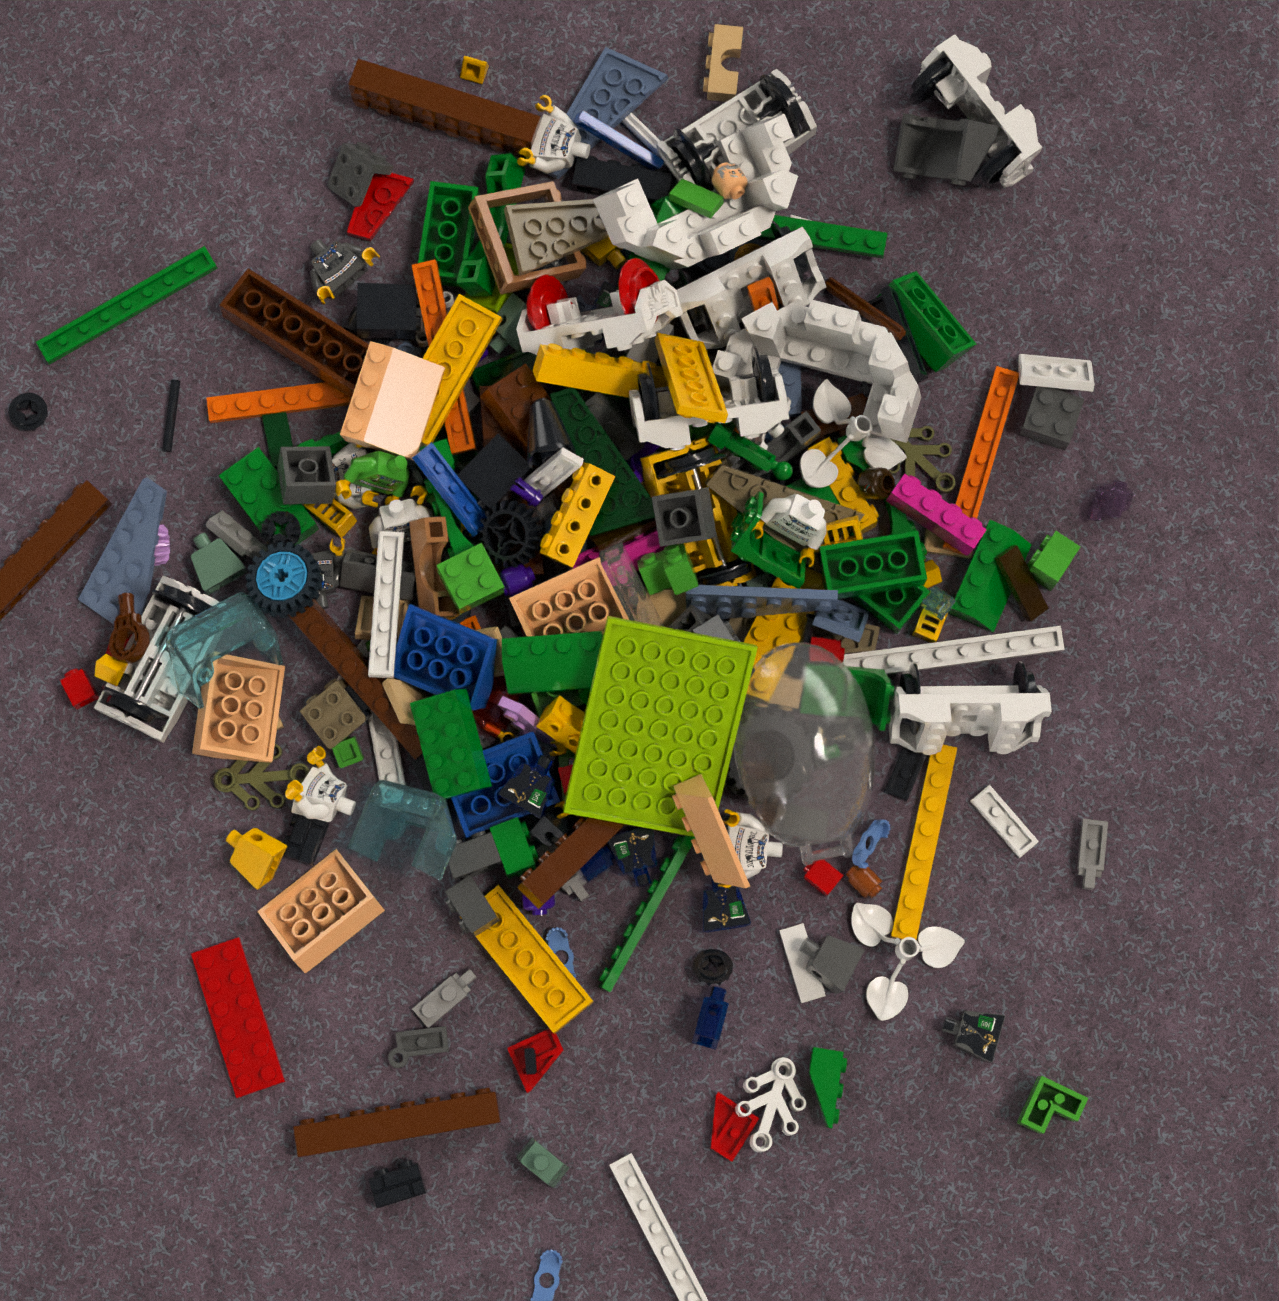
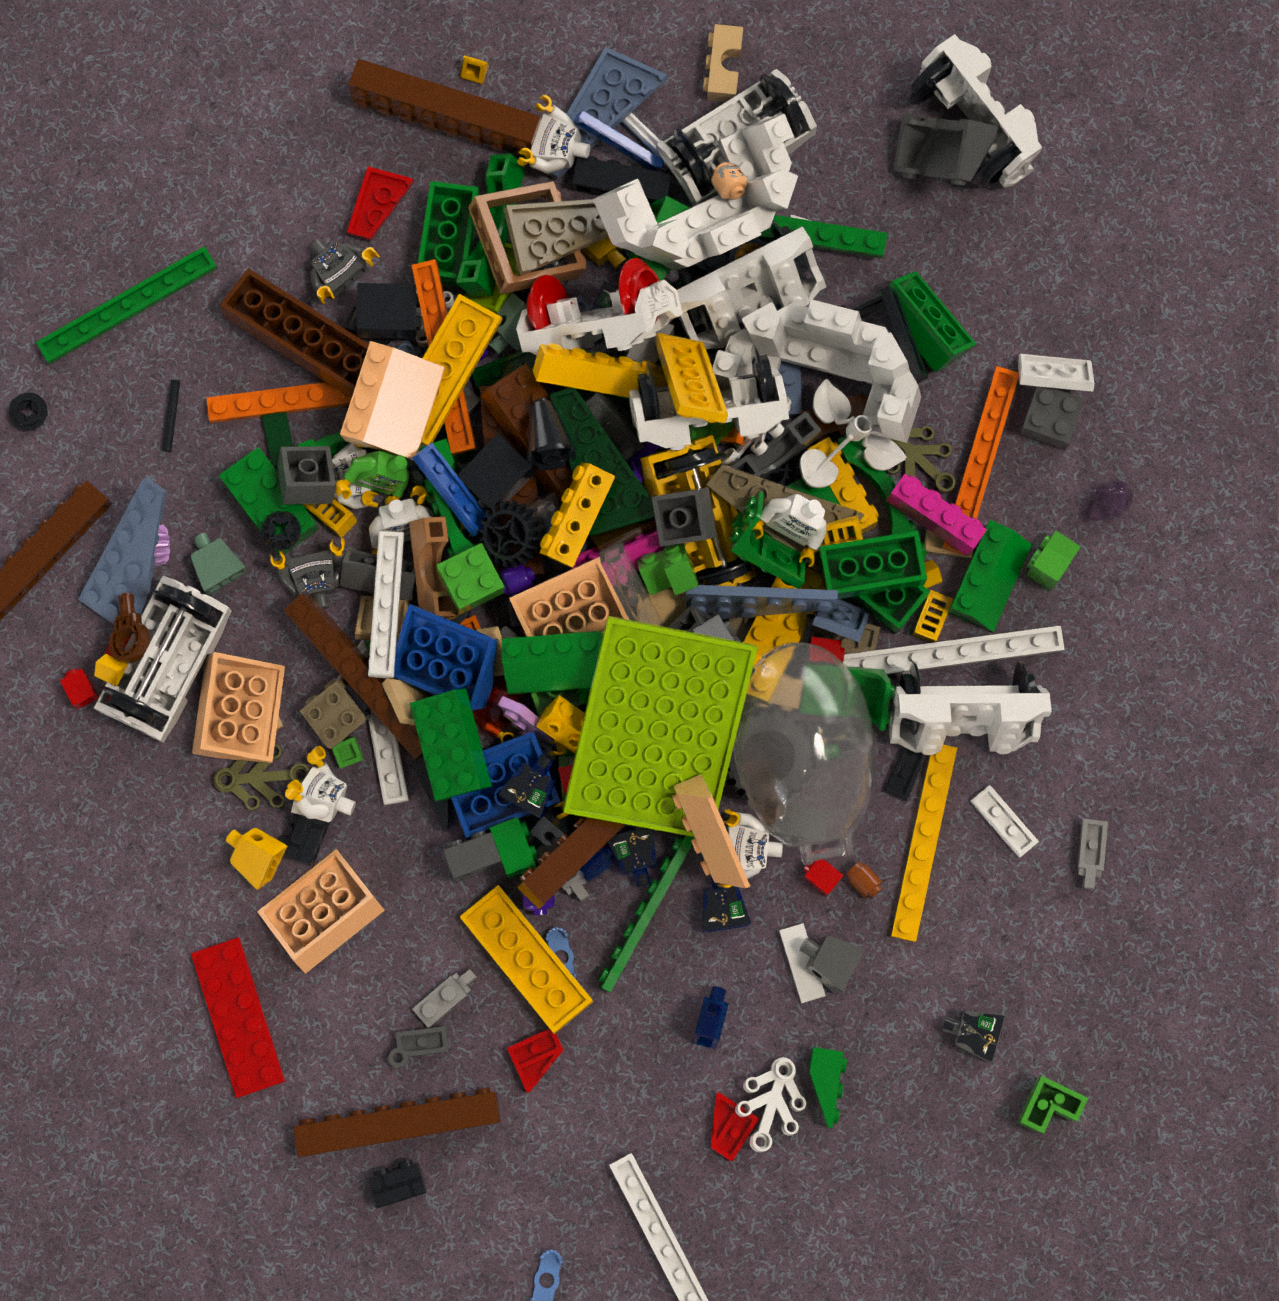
clear light blue windscreen [166,592,283,709] -> none
light grey hinge [206,510,269,559] -> none
wheel [246,542,323,618] -> none
dark grey bracket [328,142,394,207] -> none
clear light blue windscreen [348,780,457,880] -> none
dark grey brick [445,875,500,937] -> none
dark purple pin [510,477,543,507] -> none
sand green torso [516,1137,569,1188] -> none
white tile [524,448,584,497] -> none
black tile [524,1048,537,1075] -> none
bright green tile [669,179,724,219] -> none
black gear [693,949,733,986] -> none
green plate [707,422,793,481] -> none
sand green plate [743,572,772,588] -> none
orange hinge [747,277,779,312] -> none
reddish brown axle [825,277,906,340] -> none
white plant [851,903,965,1021] -> none
medium blue piece [852,819,890,869] -> none
dark brown head [858,467,895,499] -> none
clear light blue tile [921,586,956,621] -> none
dark brown tile [995,545,1049,622] -> none

